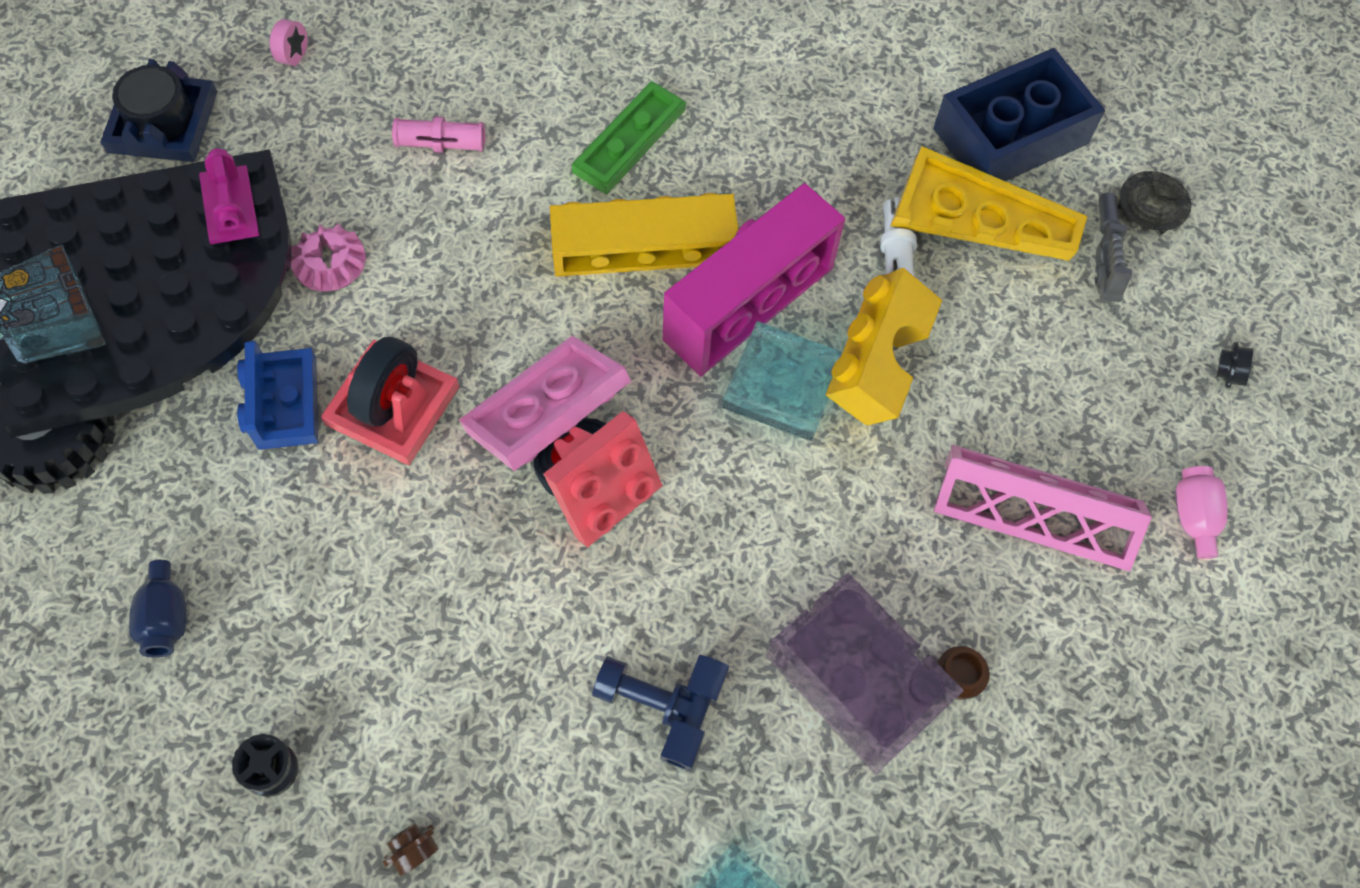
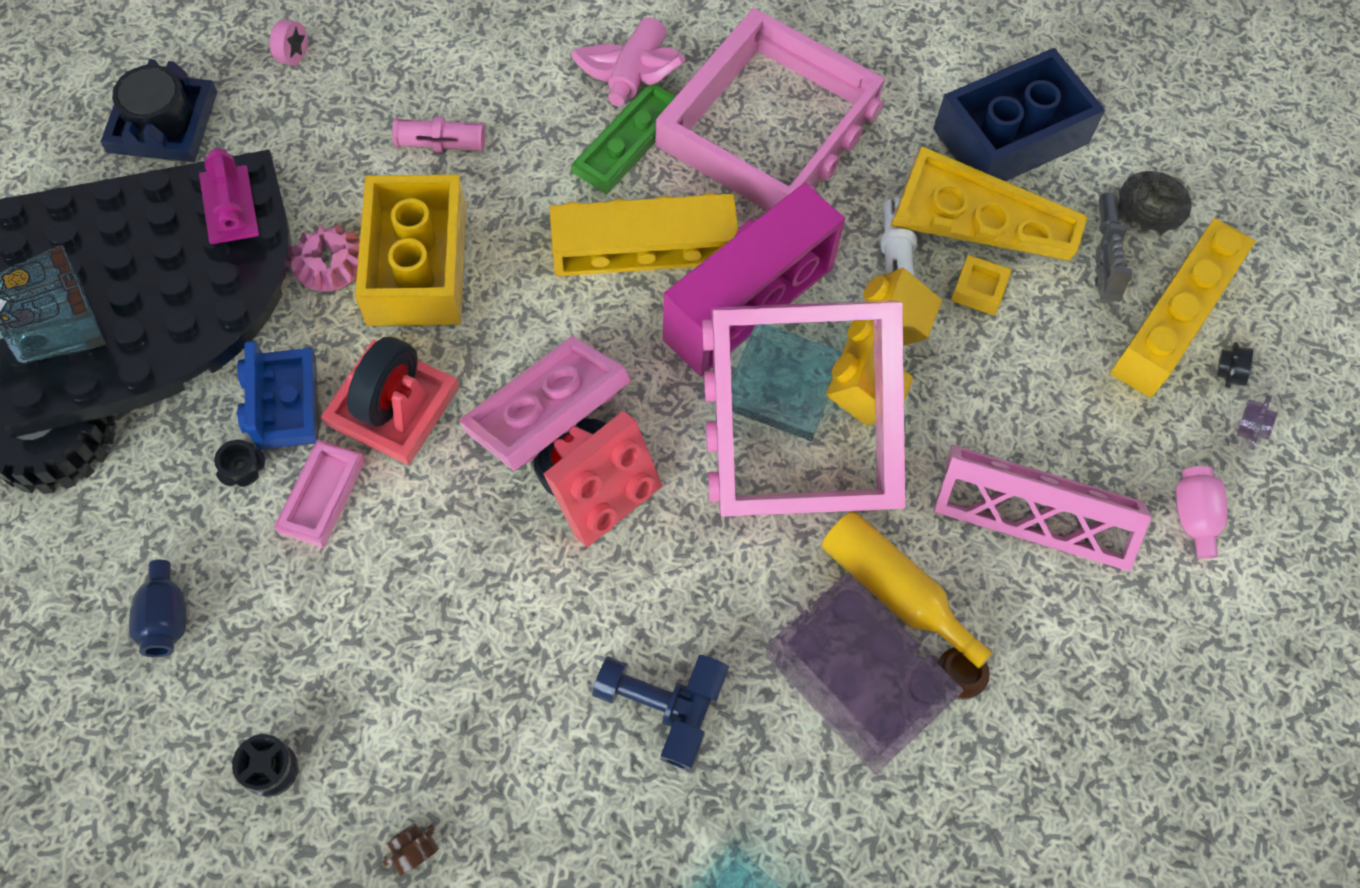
none -> black plate [214,440,265,487]
none -> bright pink tile [274,440,366,548]
none -> yellow brick [355,175,466,326]
none -> bright pink plant [571,17,686,106]
none -> bright pink window [656,7,885,211]
none -> bright pink window [702,300,905,517]
none -> yellow piece [821,511,993,669]
none -> yellow plate [951,255,1012,316]
none -> yellow brick [1109,217,1256,398]
none -> clear purple plate [1237,394,1278,450]

